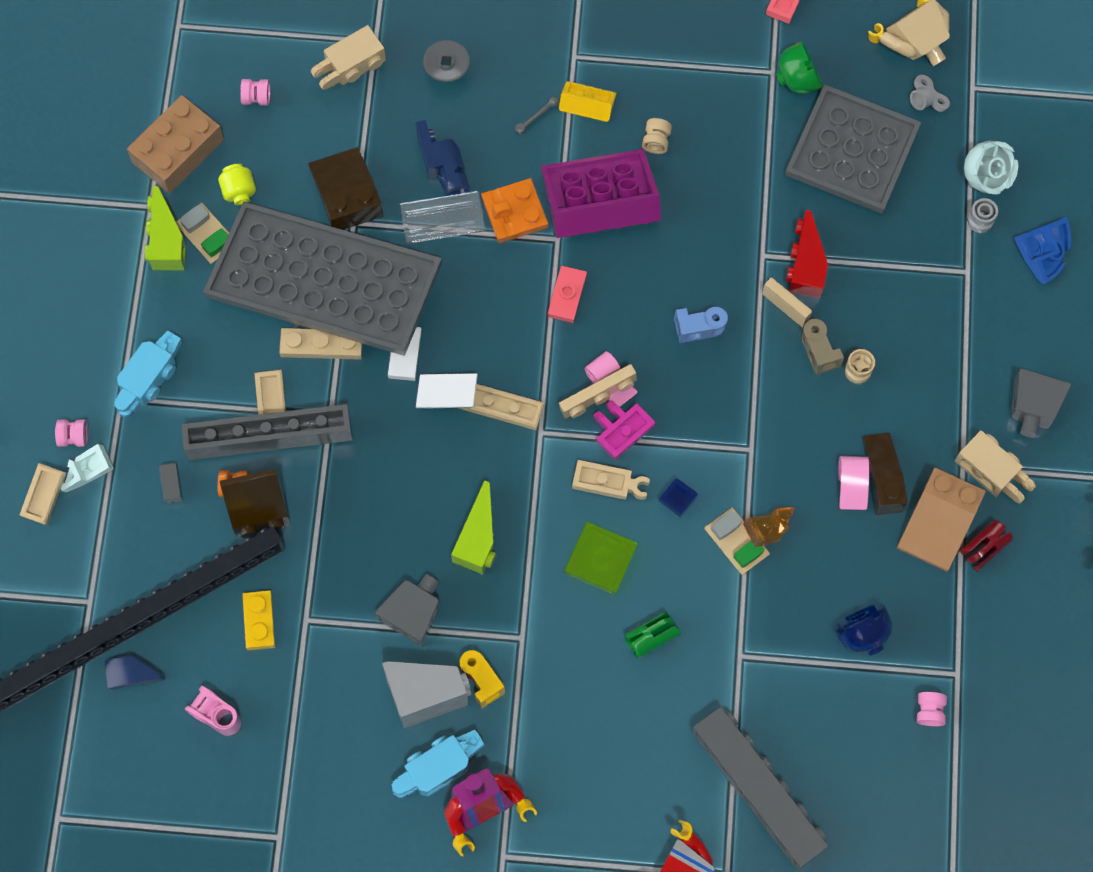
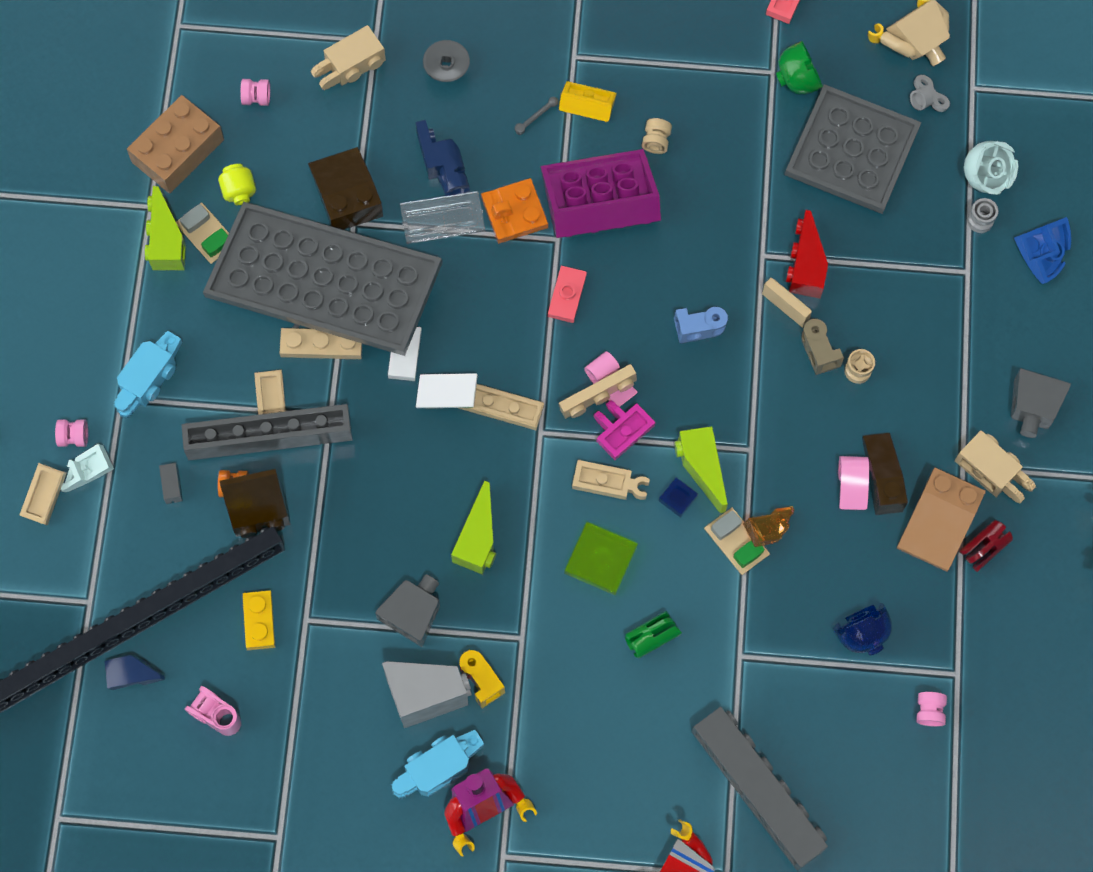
none -> lime slope [674,426,728,513]

